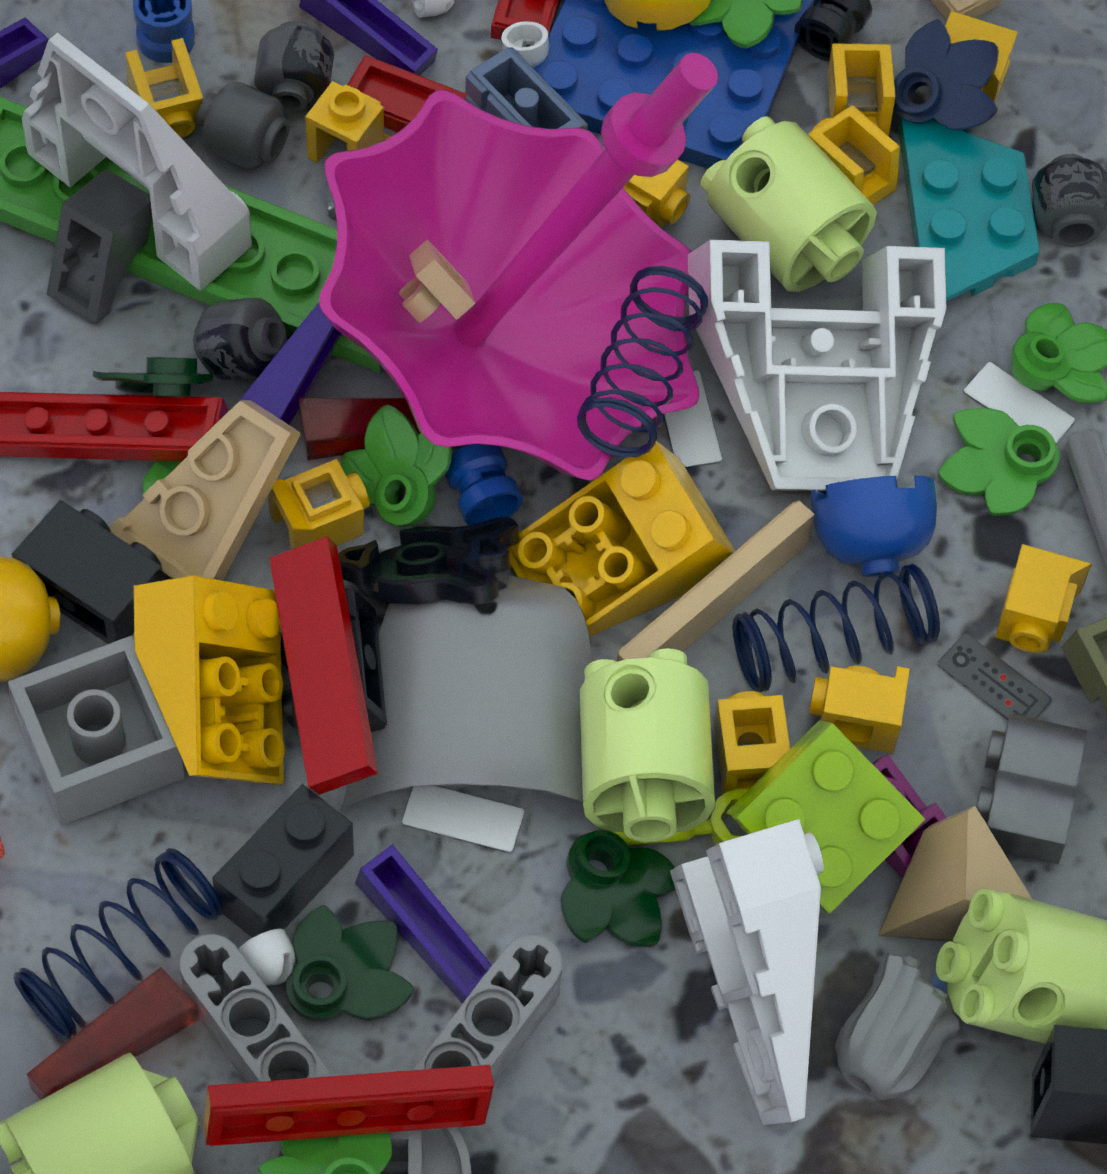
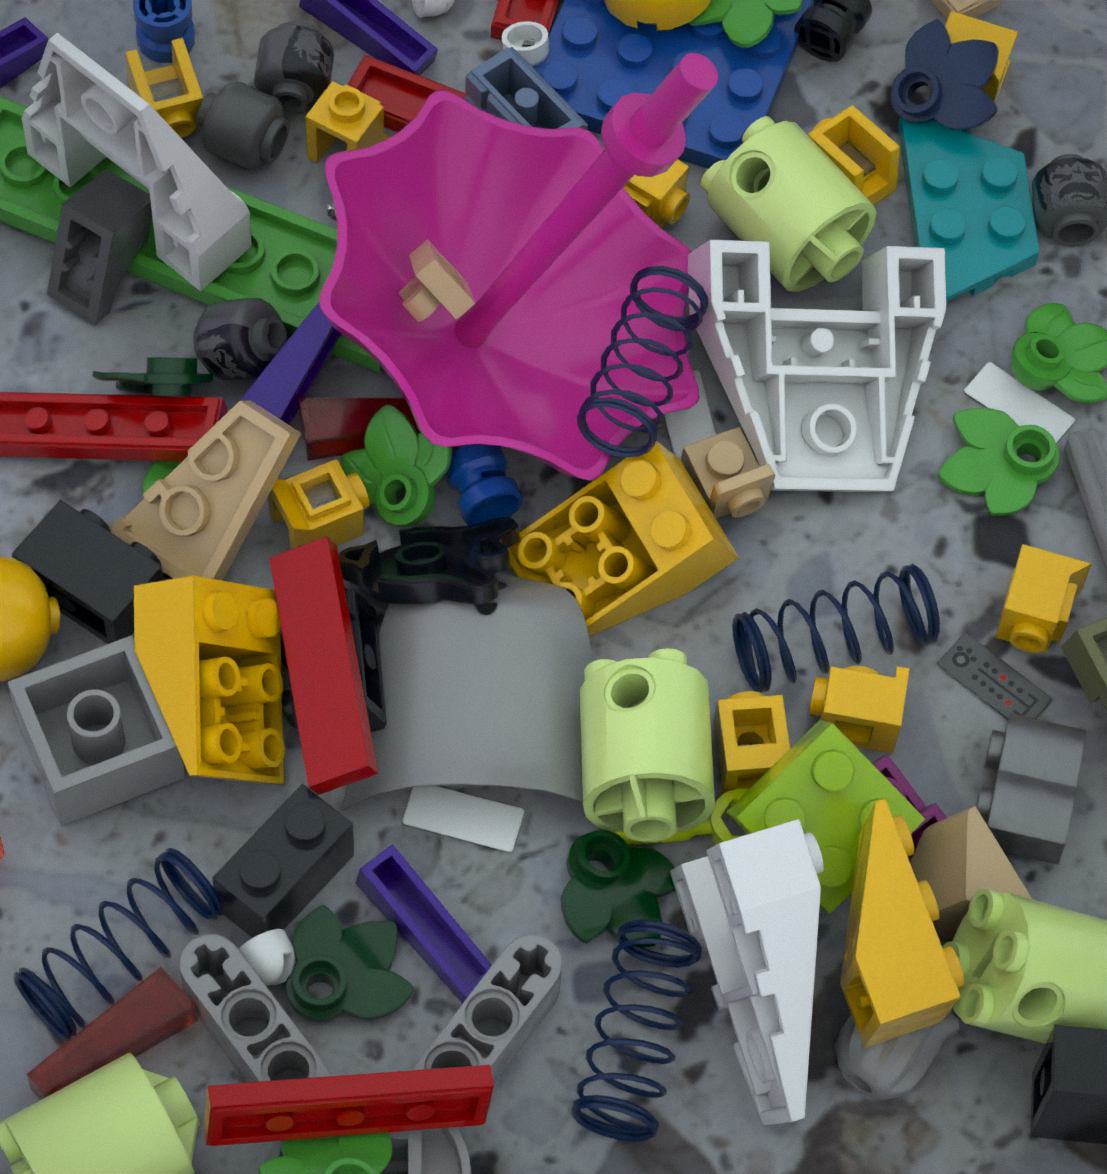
tan tile [617,500,815,662] -> none
blue cylinder [810,476,937,577] -> none
yellow window [827,44,895,136] -> none
none -> dark blue piece [571,920,702,1142]
none -> tan bracket [681,426,775,519]
none -> yellow slope [840,798,965,1048]

